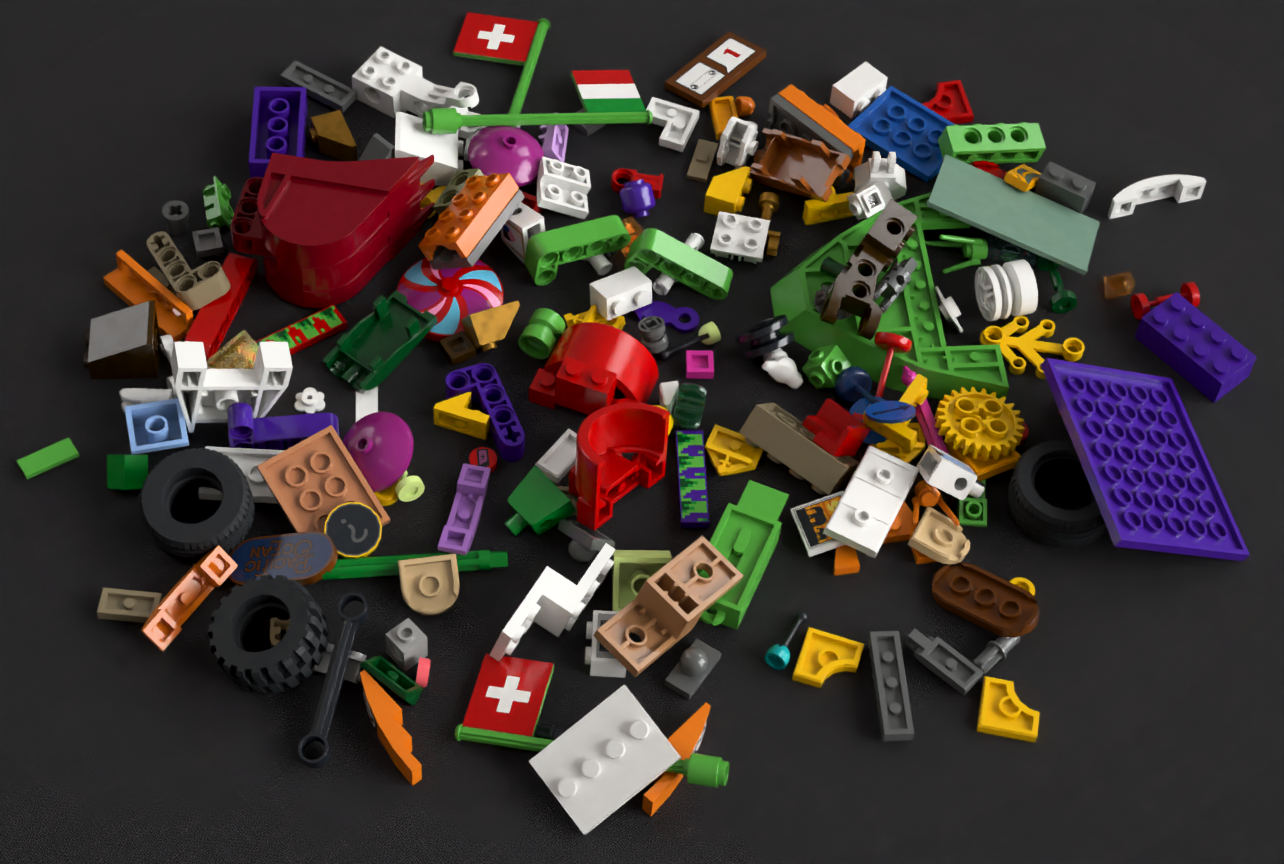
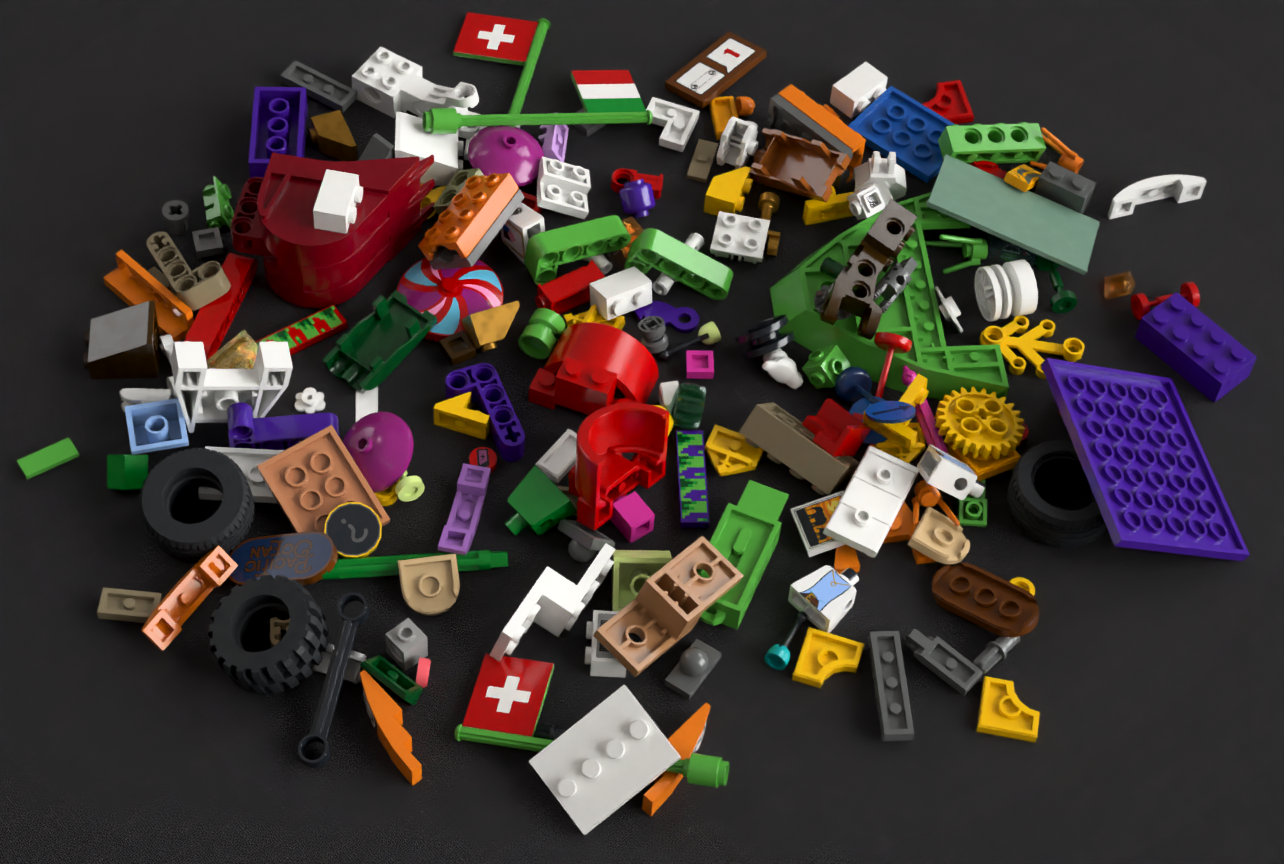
none -> white brick [313,169,363,234]
none -> red window [535,260,605,315]
none -> dark pink brick [611,491,655,543]
none -> white torso [788,565,859,633]
none -> orange plant [1029,127,1084,174]

